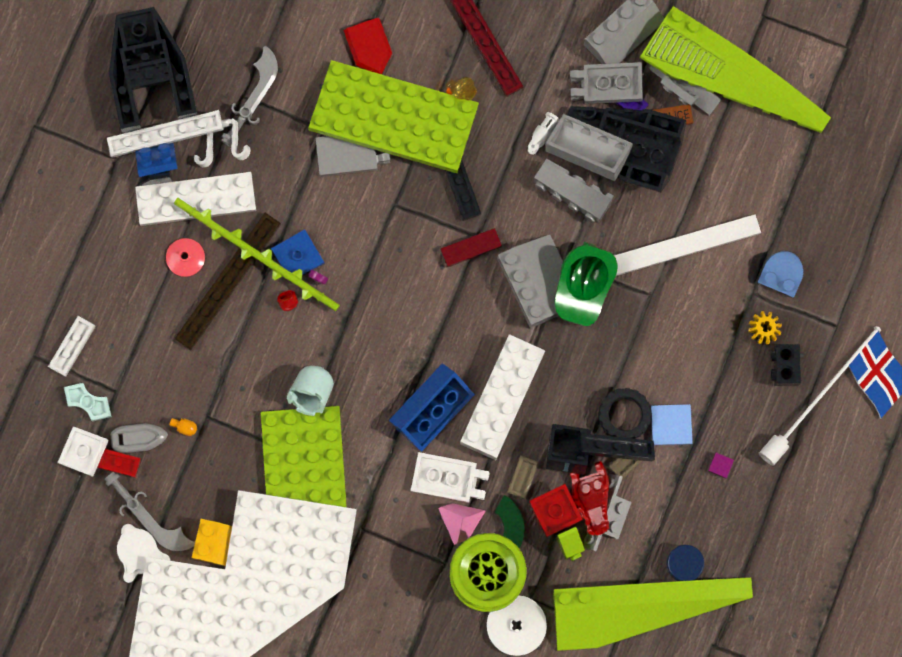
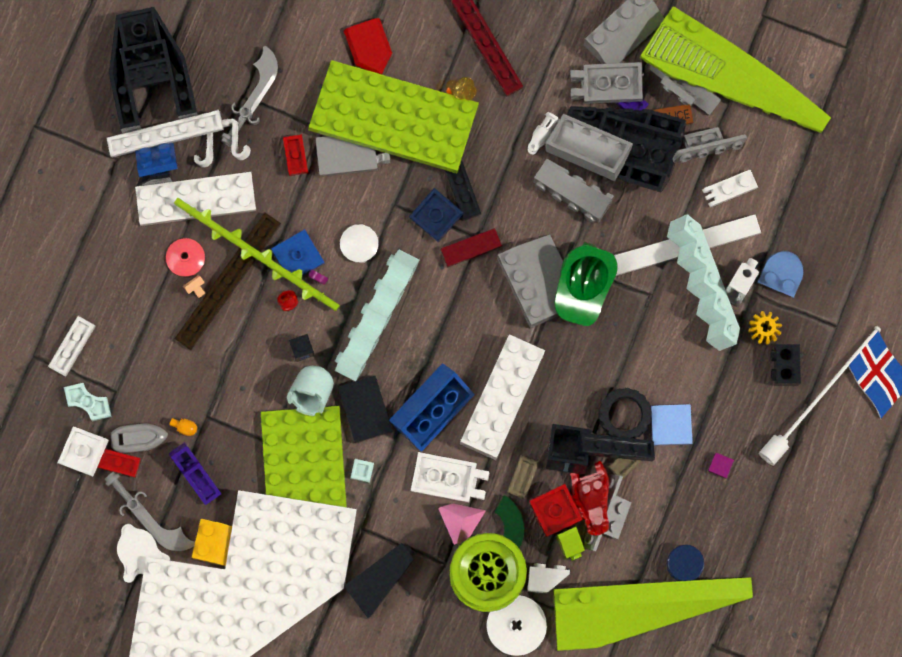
none -> dark purple slope [168,442,221,505]
none -> light nougat tile [183,275,205,298]
none -> red plate [283,134,308,176]
none -> black brick [289,334,315,362]
none -> light aqua brick [335,249,419,381]
none -> black tile [338,375,393,444]
none -> white dish [340,224,378,263]
none -> black slope [344,543,414,619]
none -> light aqua tile [350,459,374,483]
none -> dark blue tile [409,188,464,243]
none -> white slope [527,563,570,594]
none -> light aqua brick [667,214,740,351]
none -> light grey bracket [672,127,747,163]
none -> white hinge [702,170,758,207]
none -> white torso [726,258,759,307]

